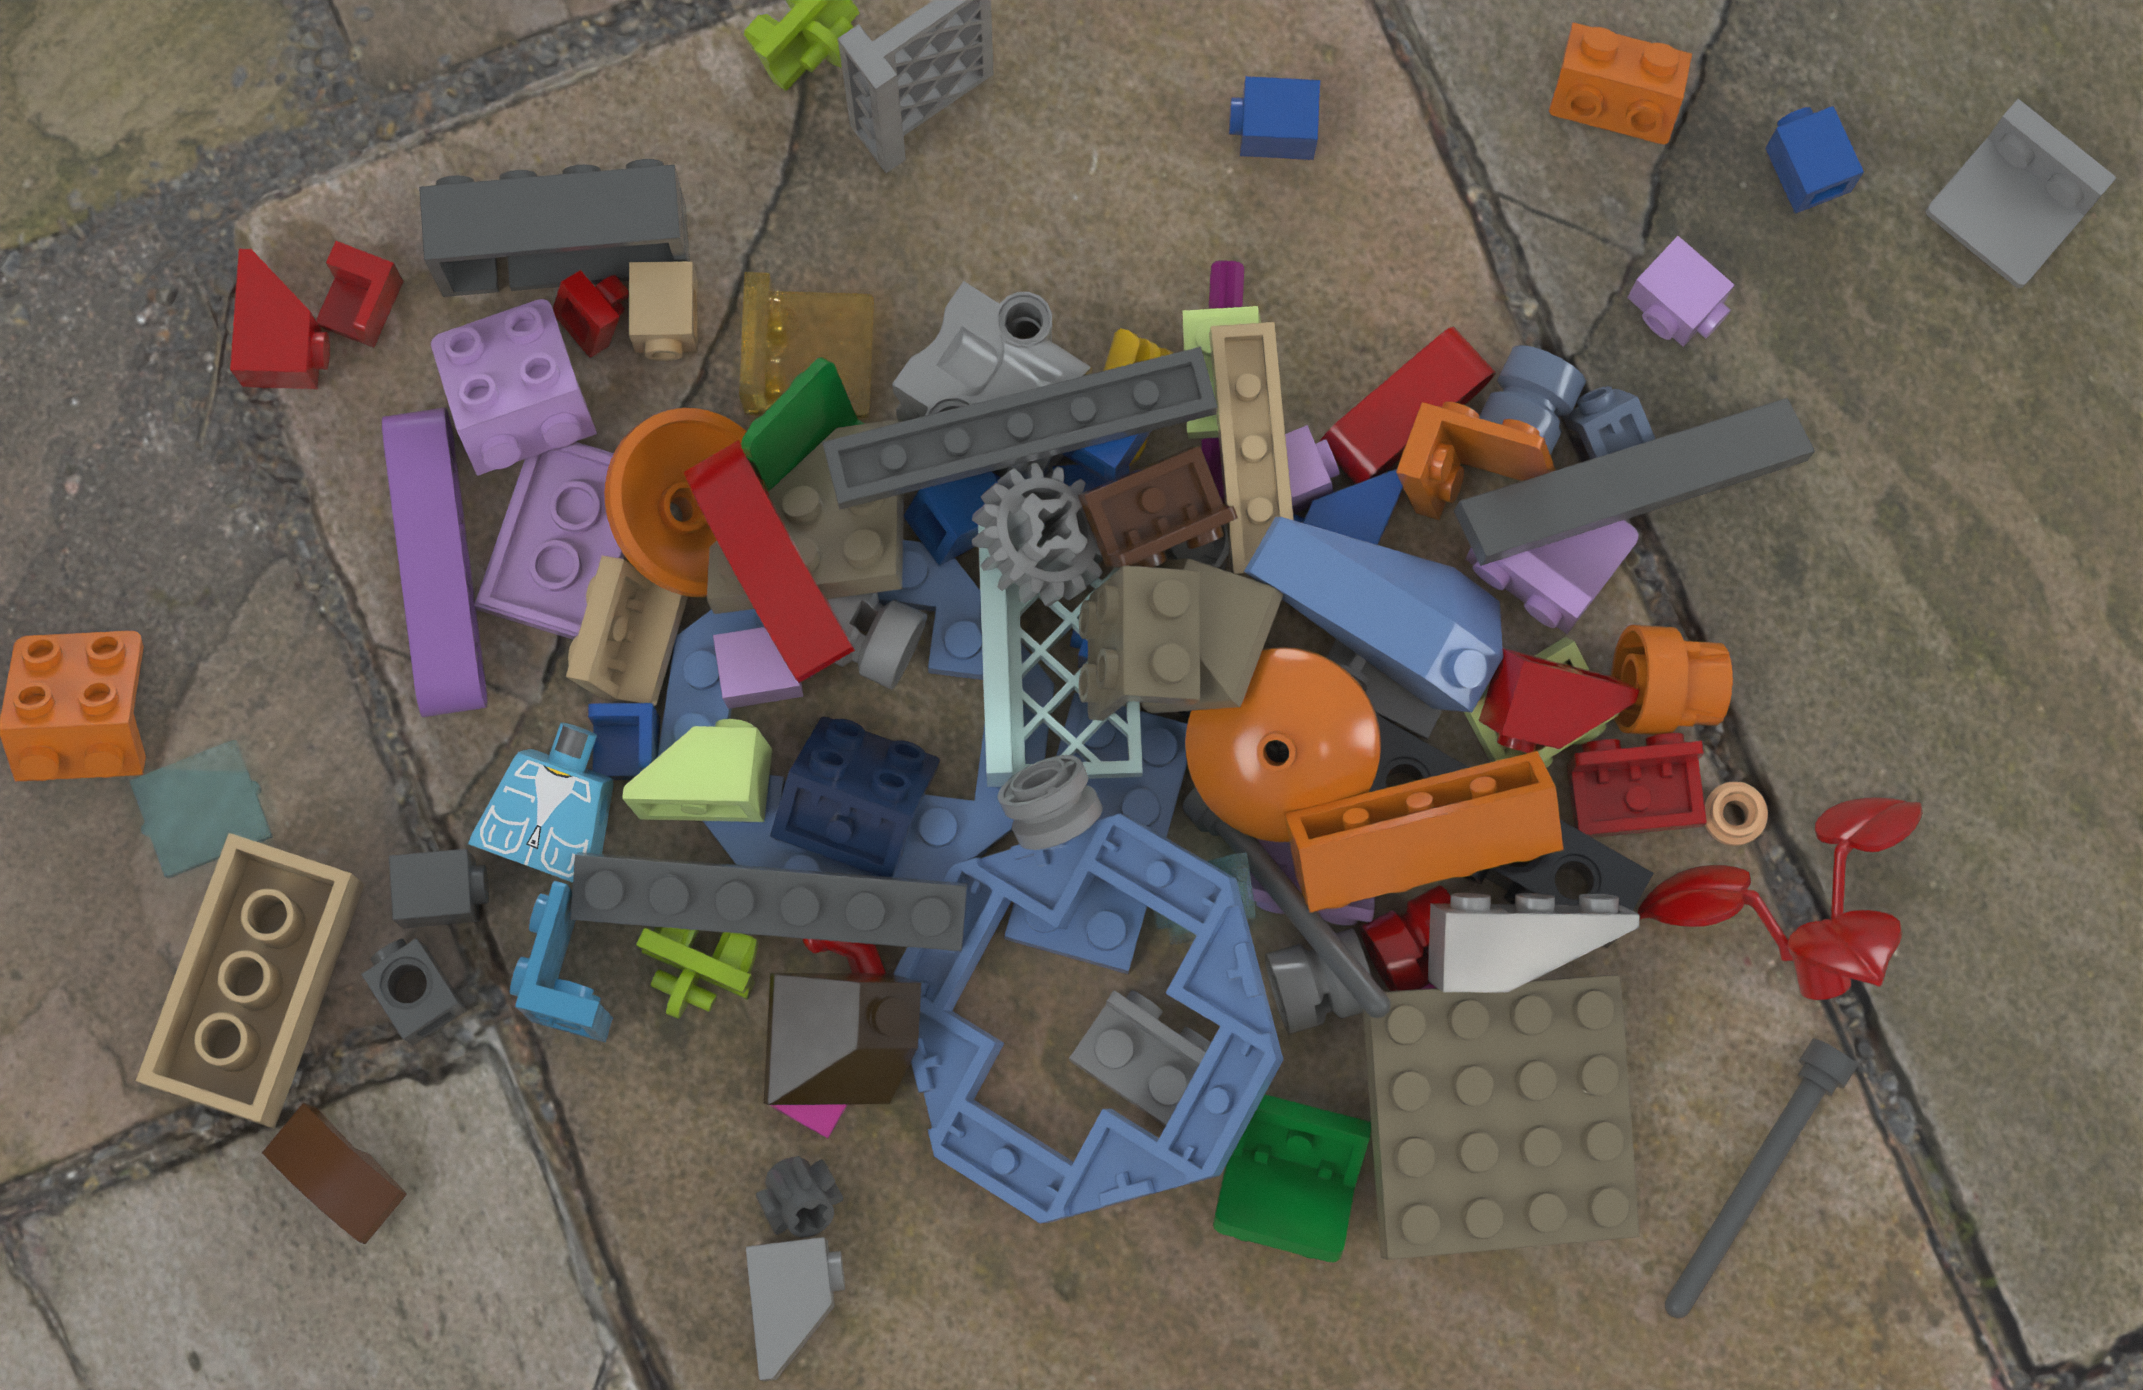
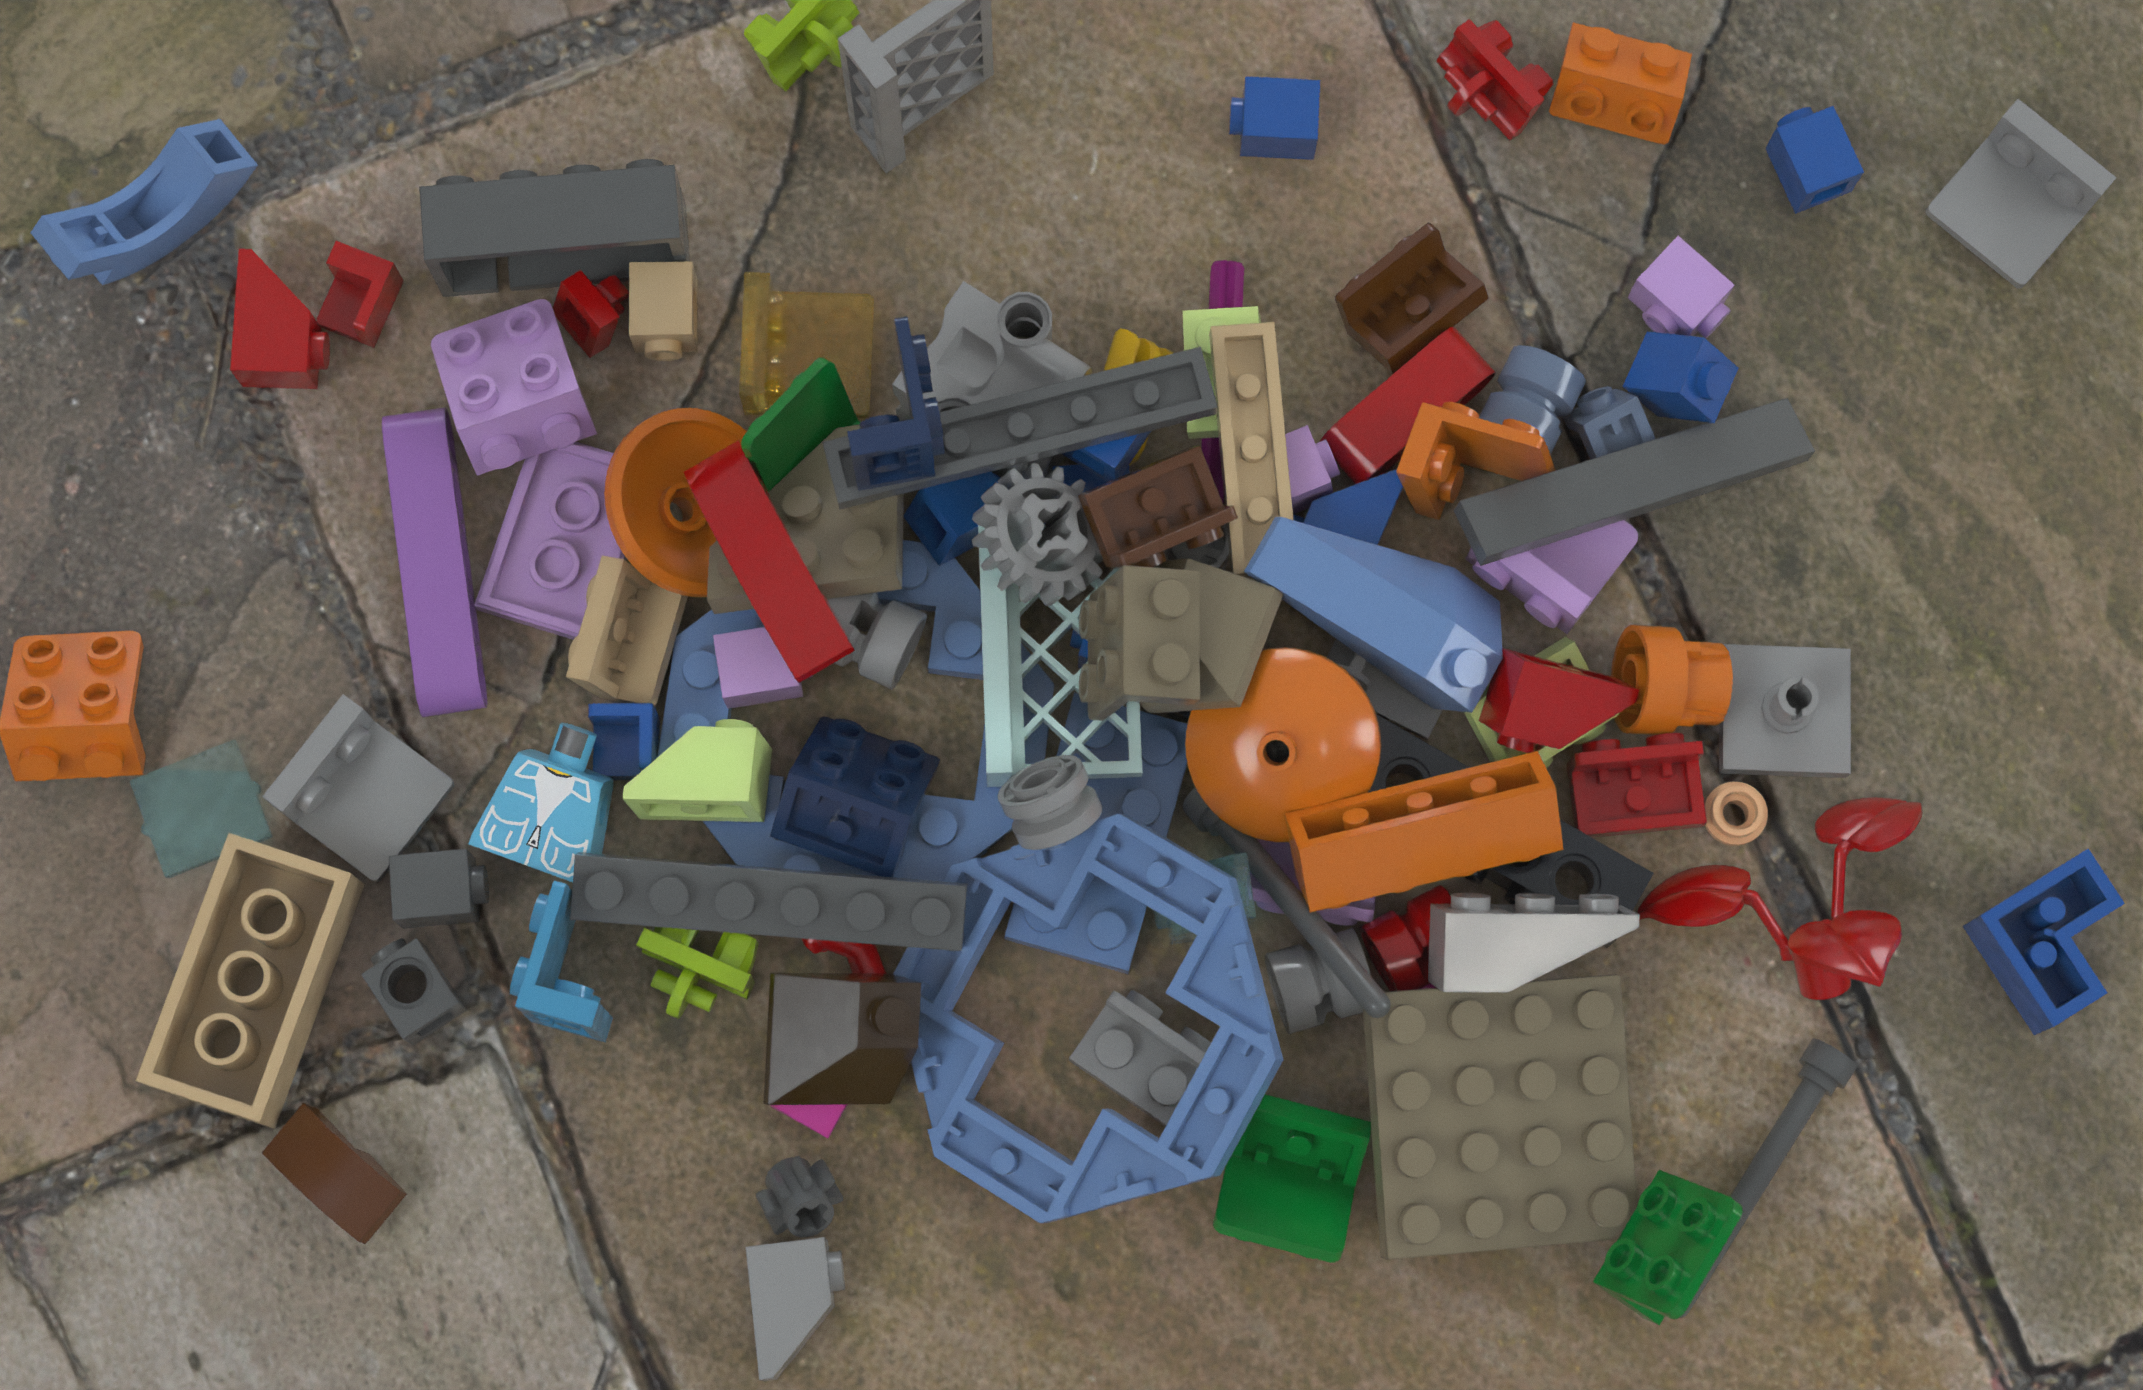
none -> medium blue arch [31,119,258,285]
none -> light grey bracket [262,694,454,882]
none -> dark blue bracket [847,316,945,491]
none -> reddish brown bracket [1335,223,1489,374]
none -> red hips [1436,19,1553,140]
none -> green bracket [1593,1170,1743,1325]
none -> blue brick [1622,331,1738,423]
none -> light grey tile [1719,644,1851,778]
none -> blue brick [1963,849,2125,1035]

